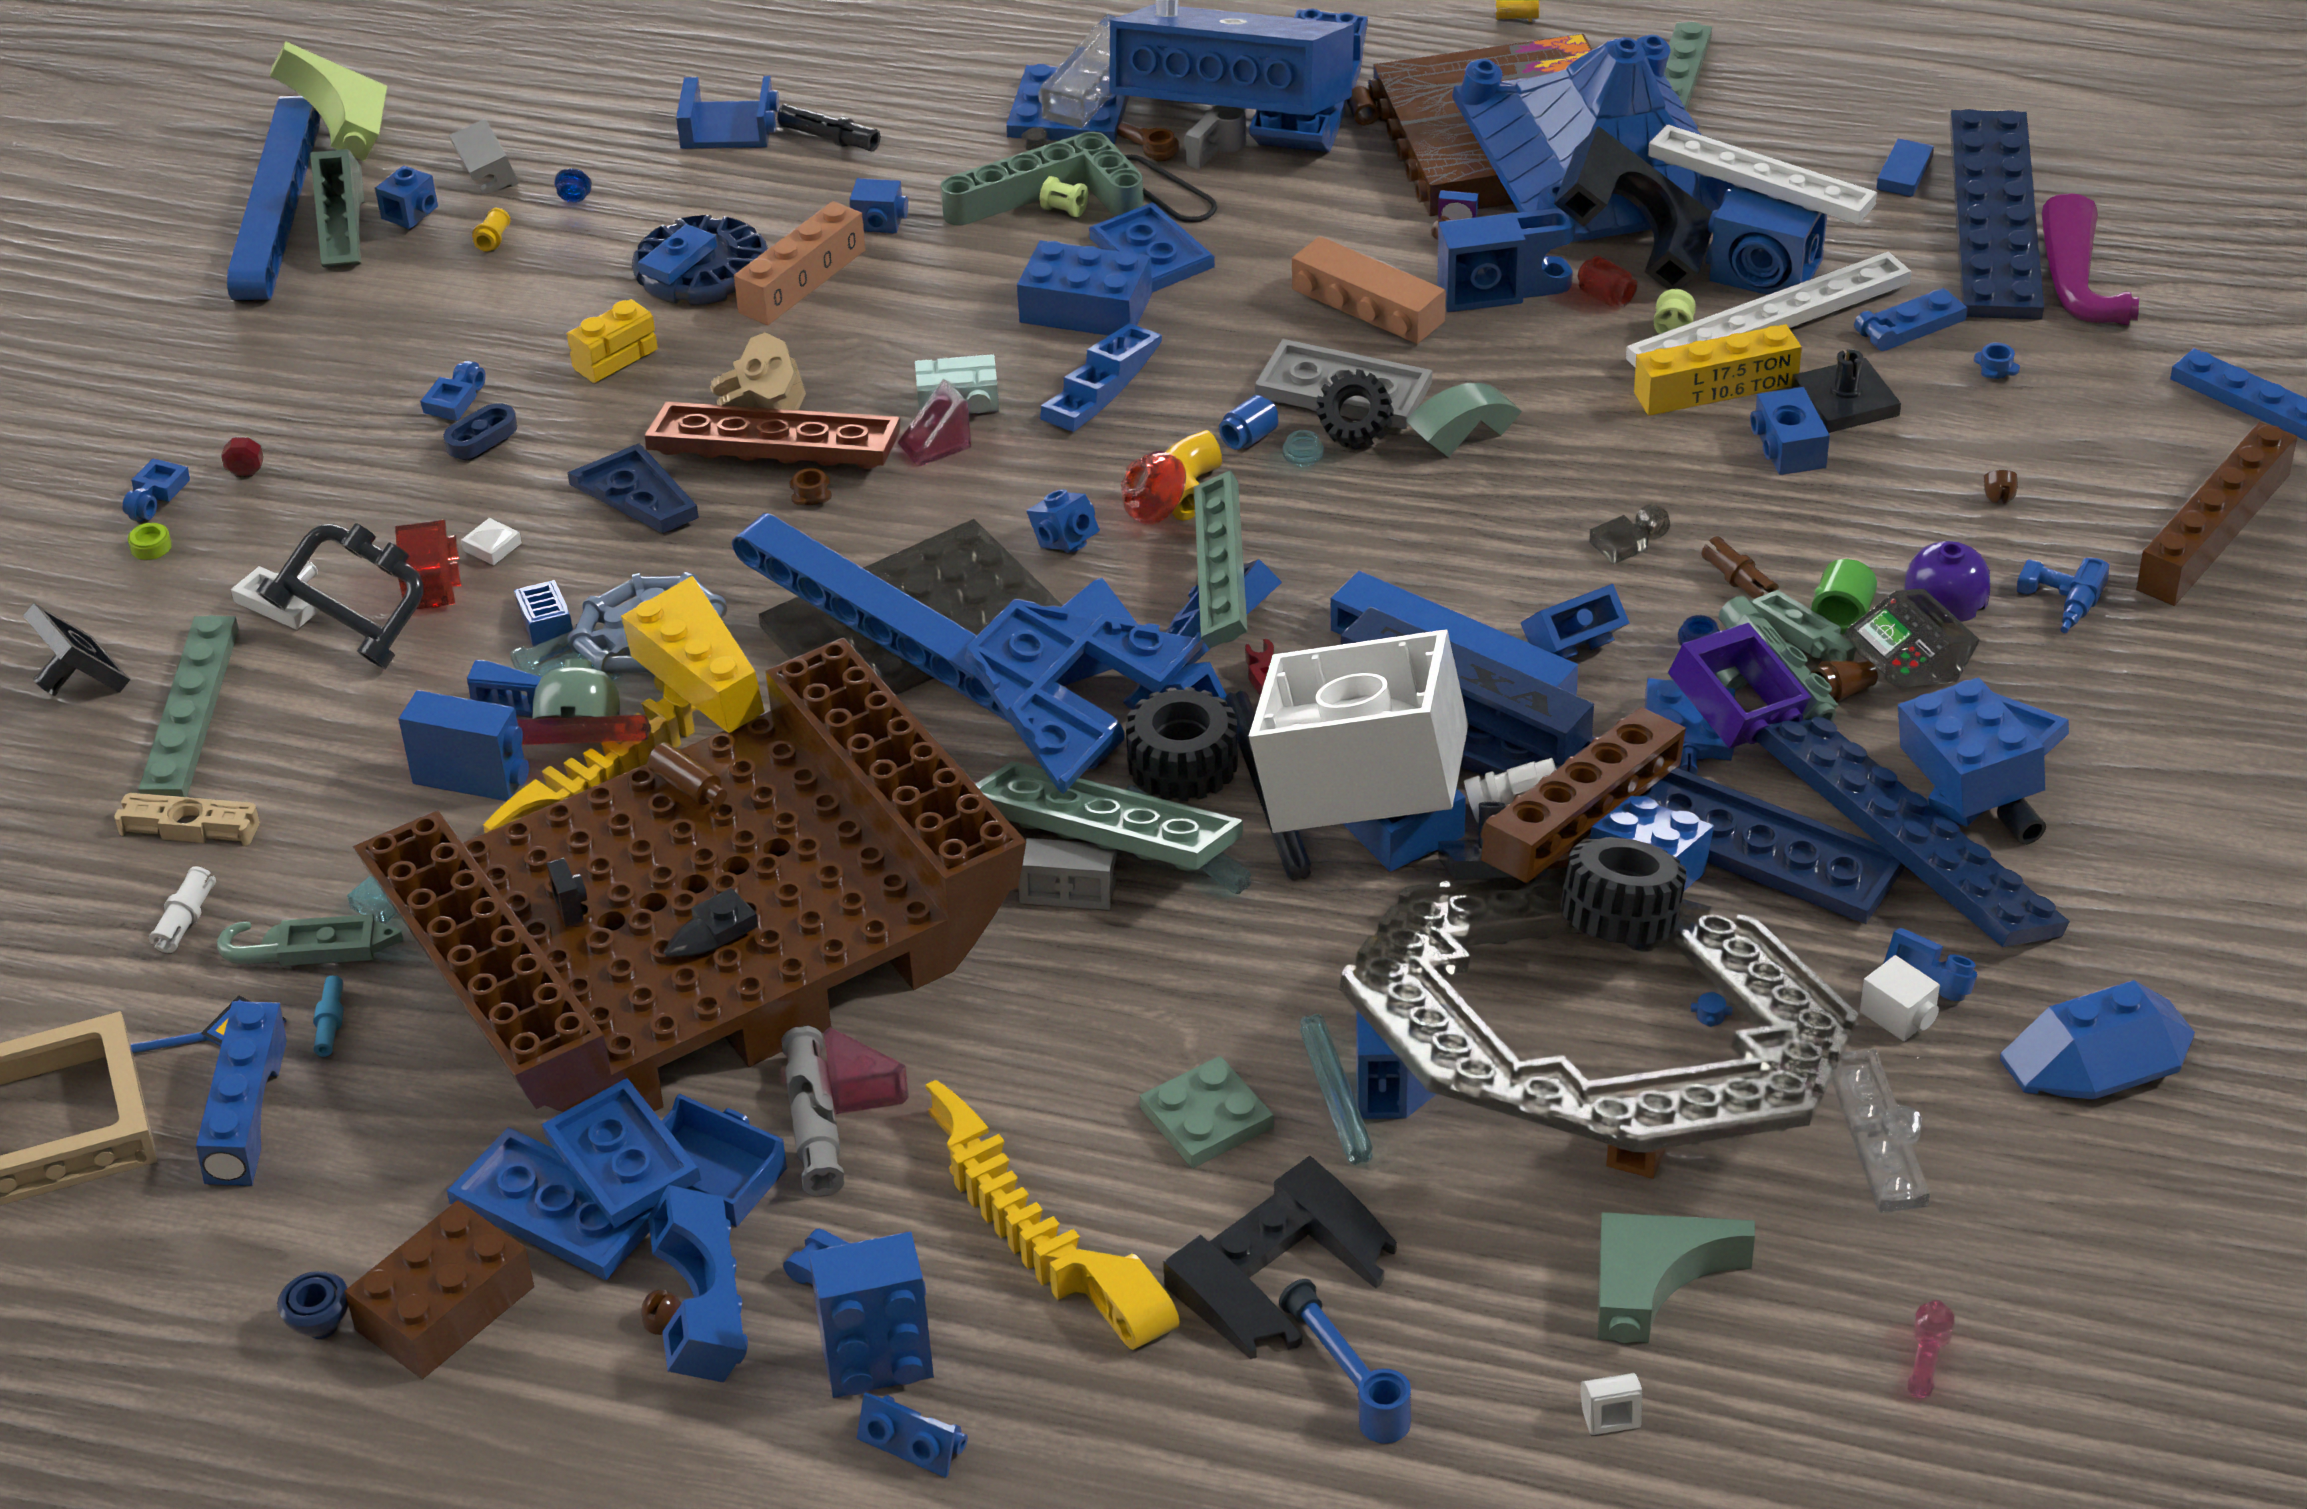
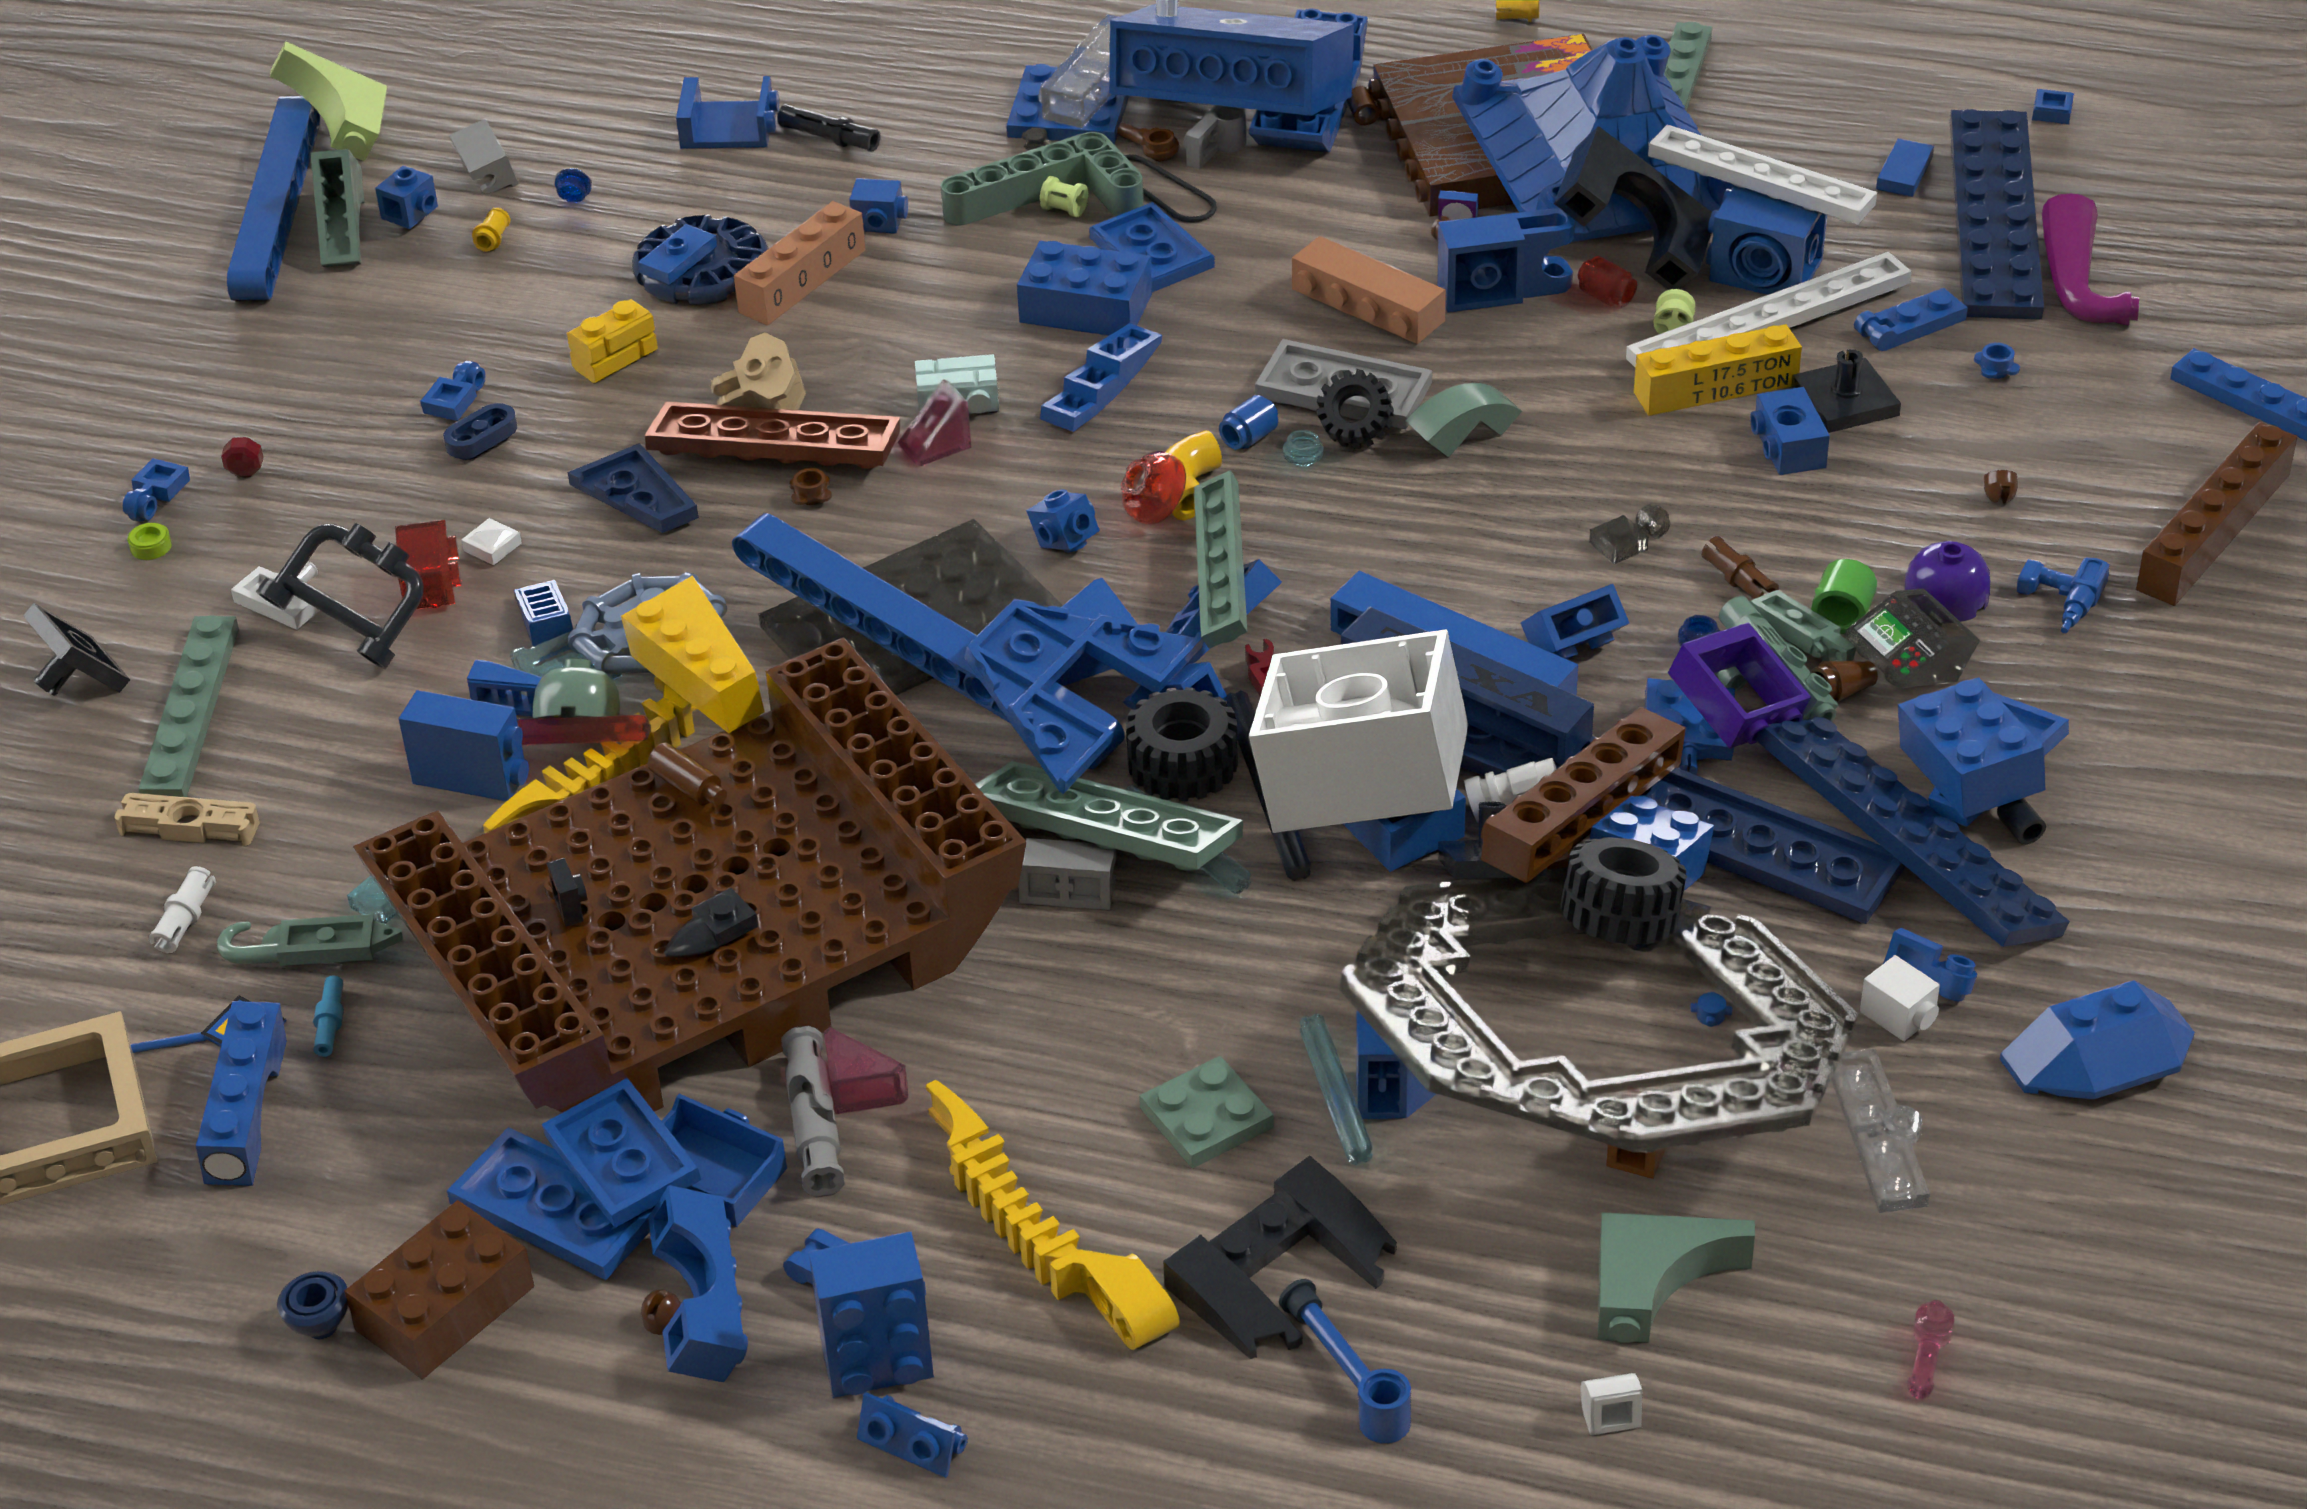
none -> blue tile [2032,89,2074,124]

